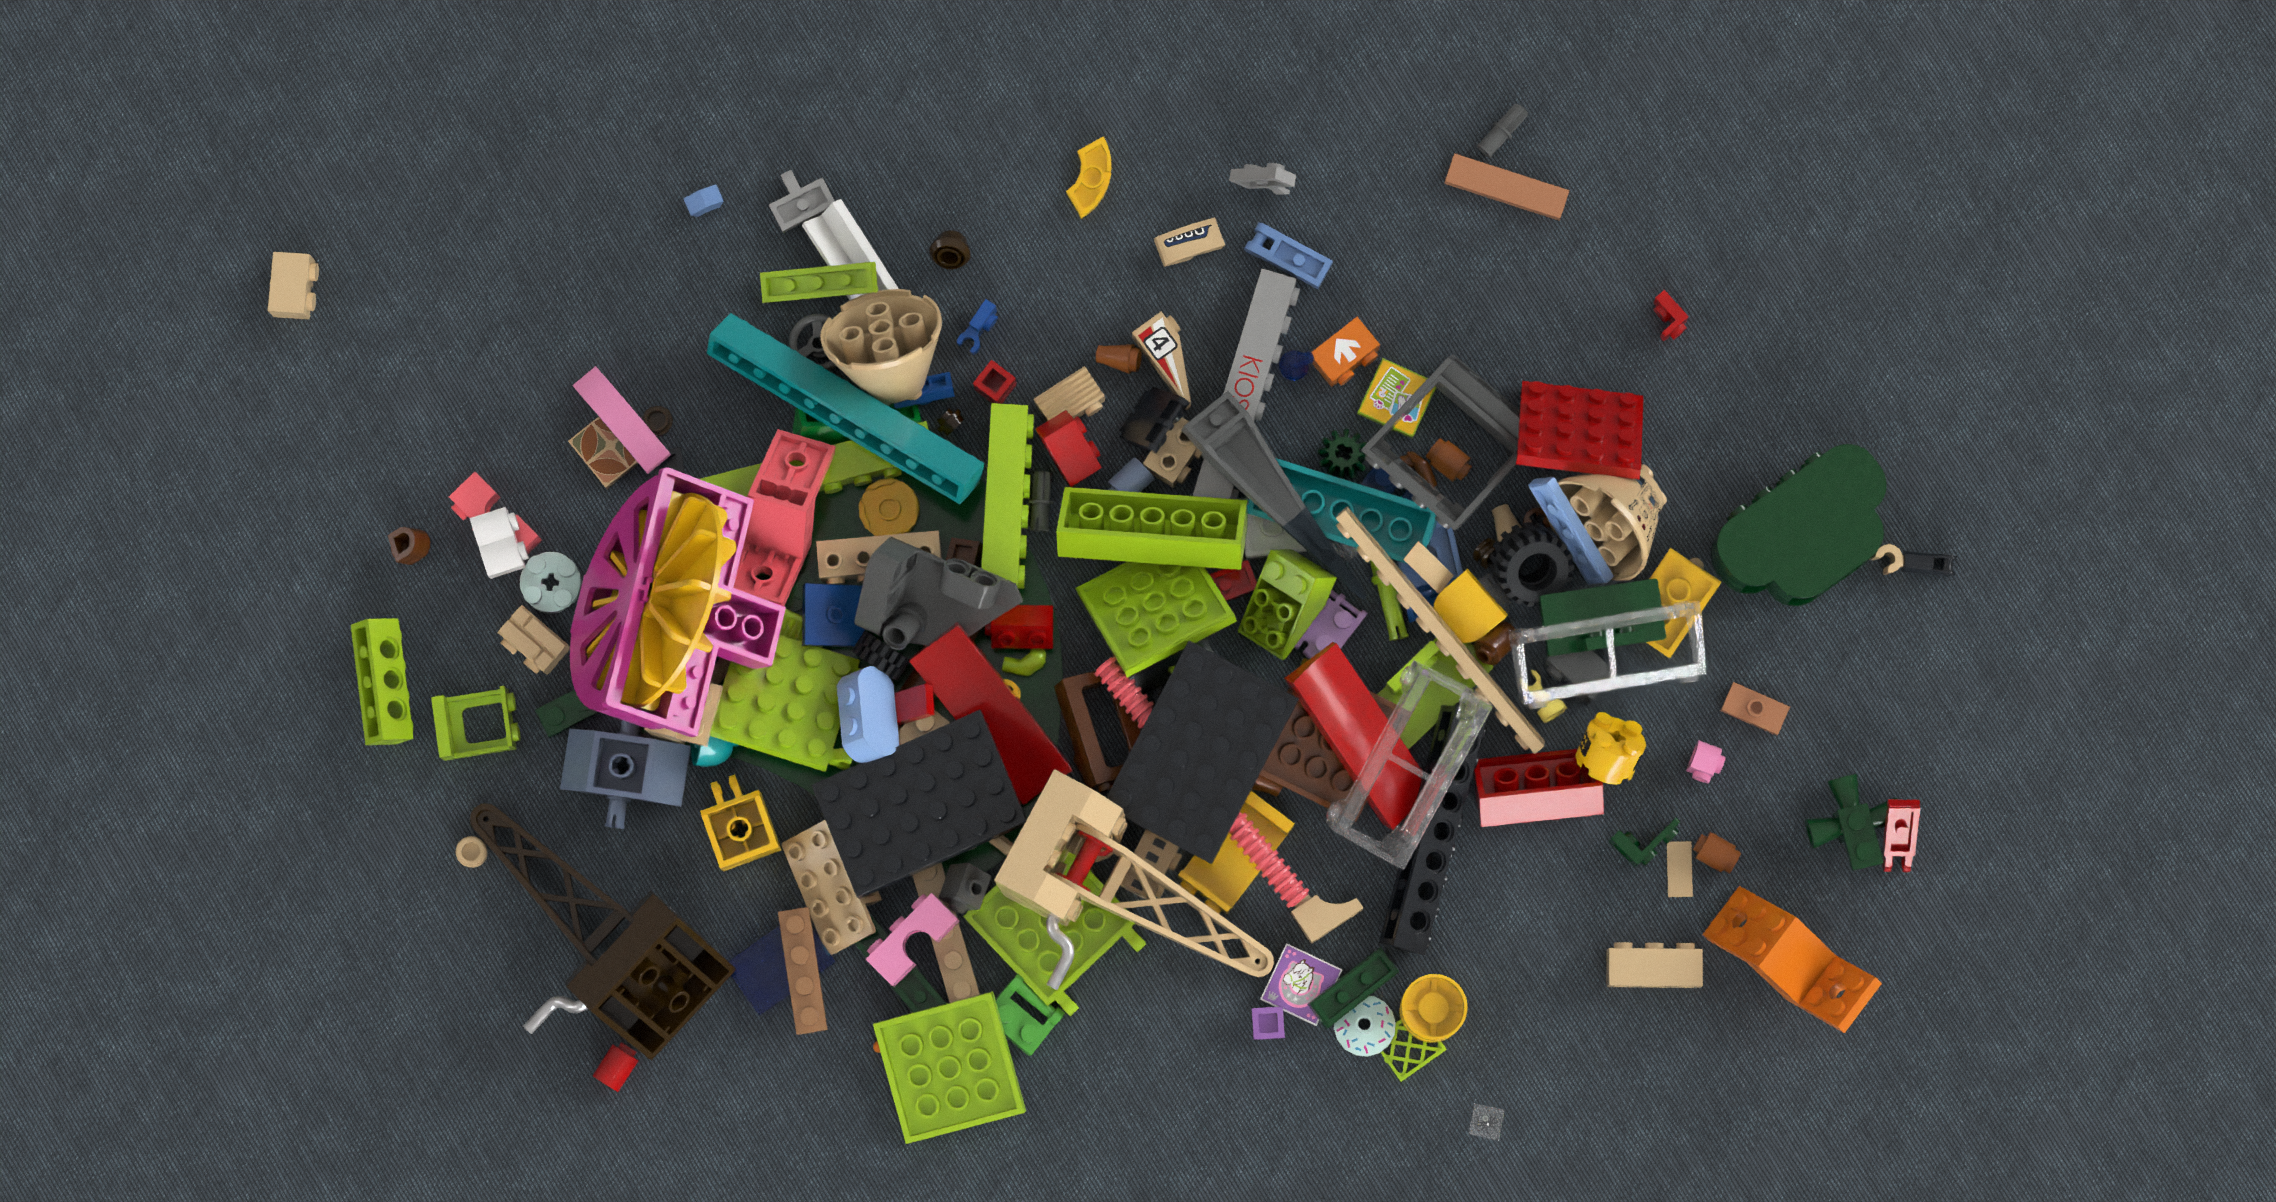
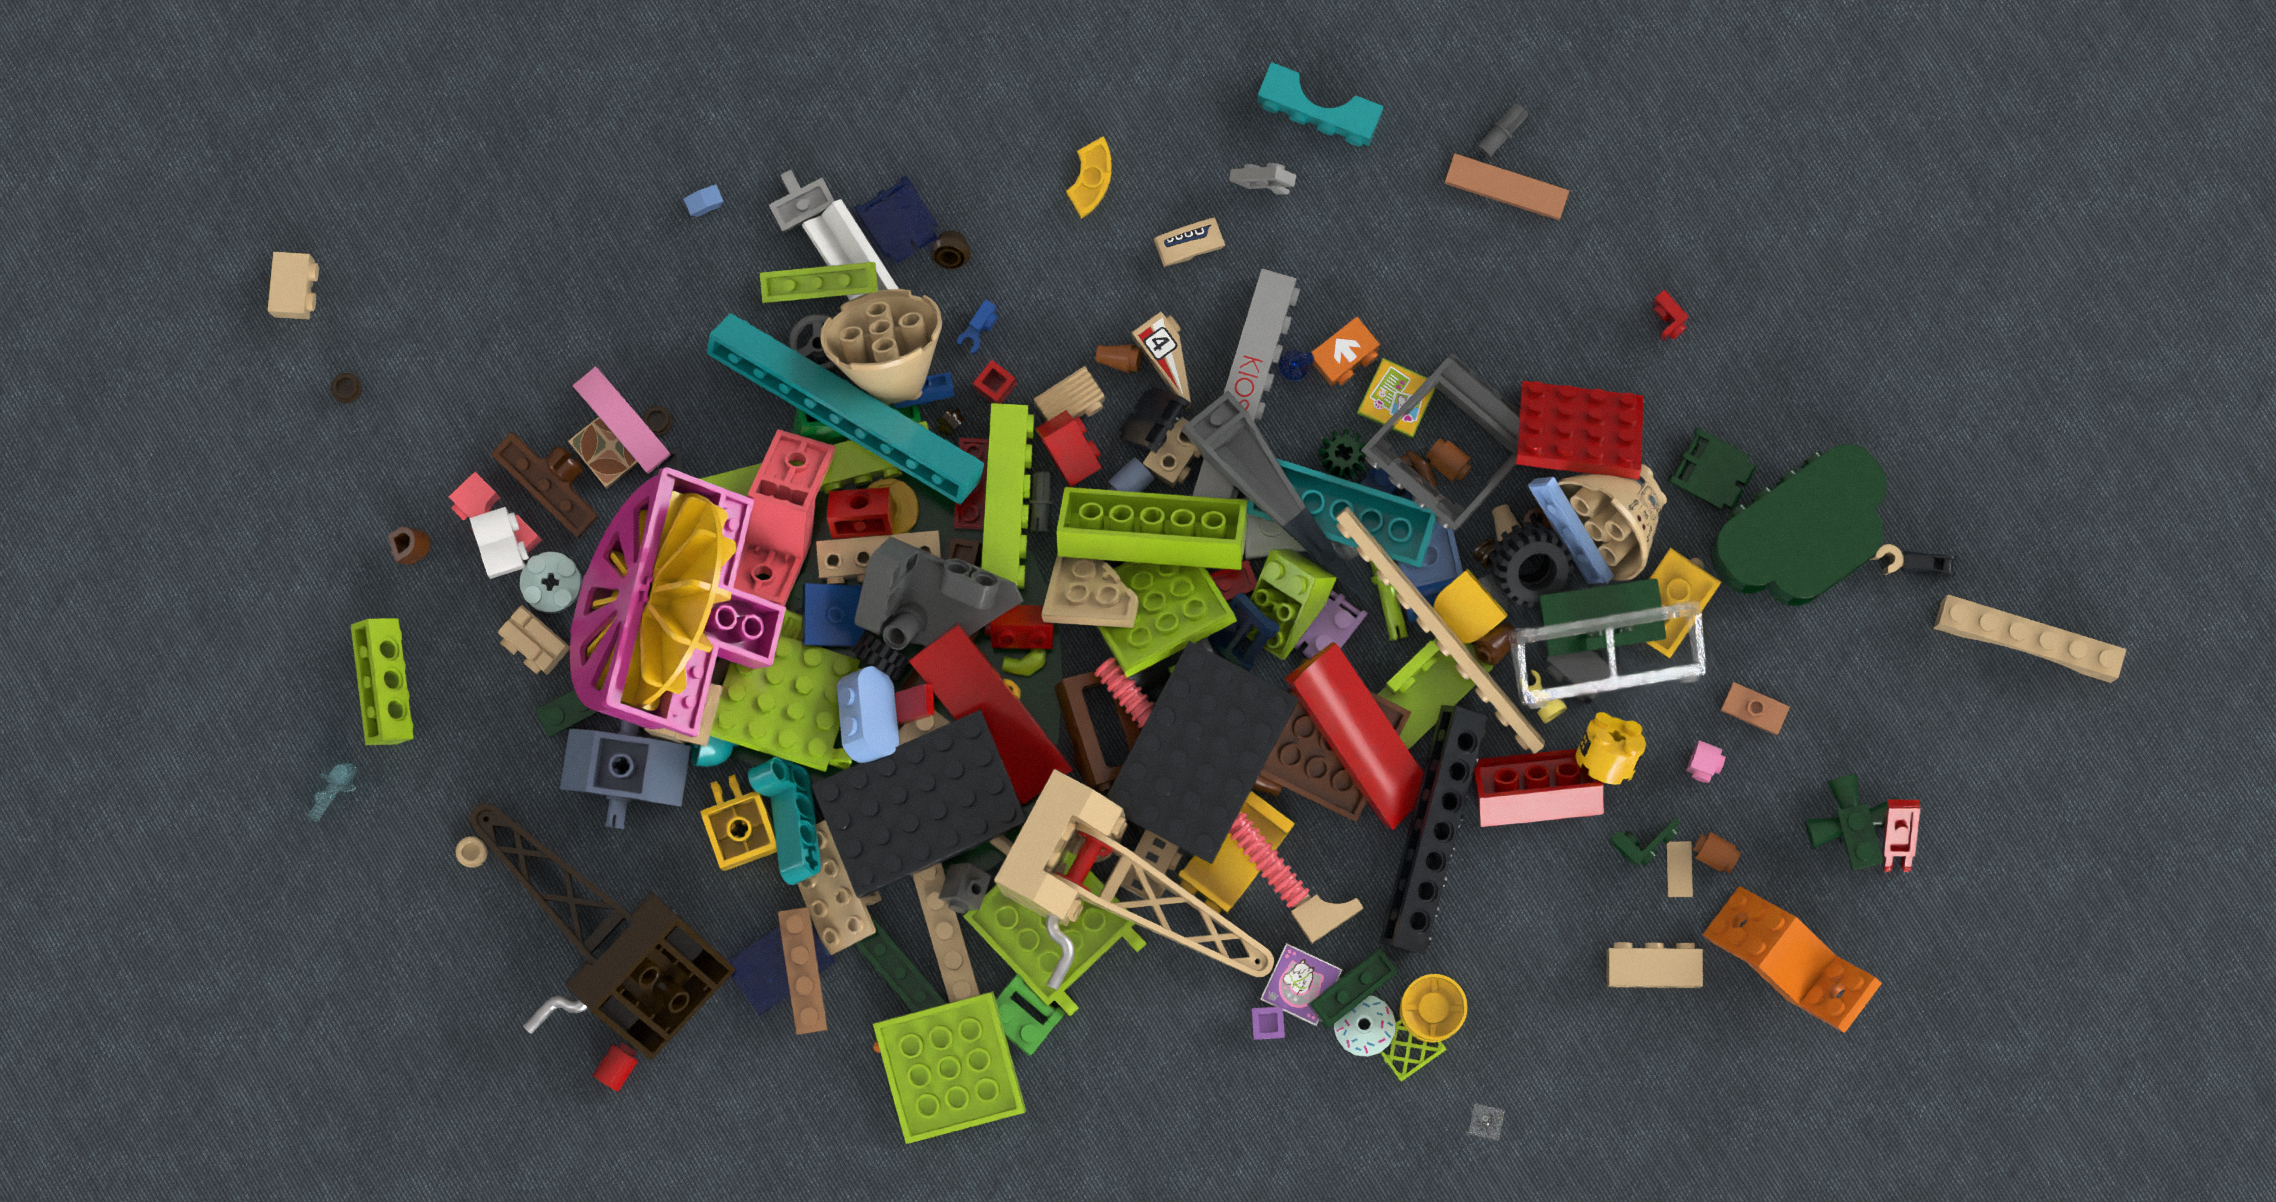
lime window [431,686,521,761] -> none
bright pink arch [866,893,960,987] -> none
medium blue plate [1244,222,1333,289] -> none
clear windscreen [1326,660,1493,870] -> none
tan sticker [1403,541,1454,594] -> none
none -> clear light blue arm [308,762,357,822]
none -> dark brown plate [331,373,362,403]
none -> reddish brown plate [491,432,600,538]
none -> teal beam [748,757,821,885]
none -> red brick [827,487,895,539]
none -> clear blue plate [855,175,938,263]
none -> red tile [954,438,989,531]
none -> tan plate [1041,553,1139,628]
none -> dark blue plate [1208,592,1280,672]
none -> teal arch [1257,62,1384,147]
none -> dark green plate [1667,428,1756,510]
none -> tan arch [1933,595,2127,683]

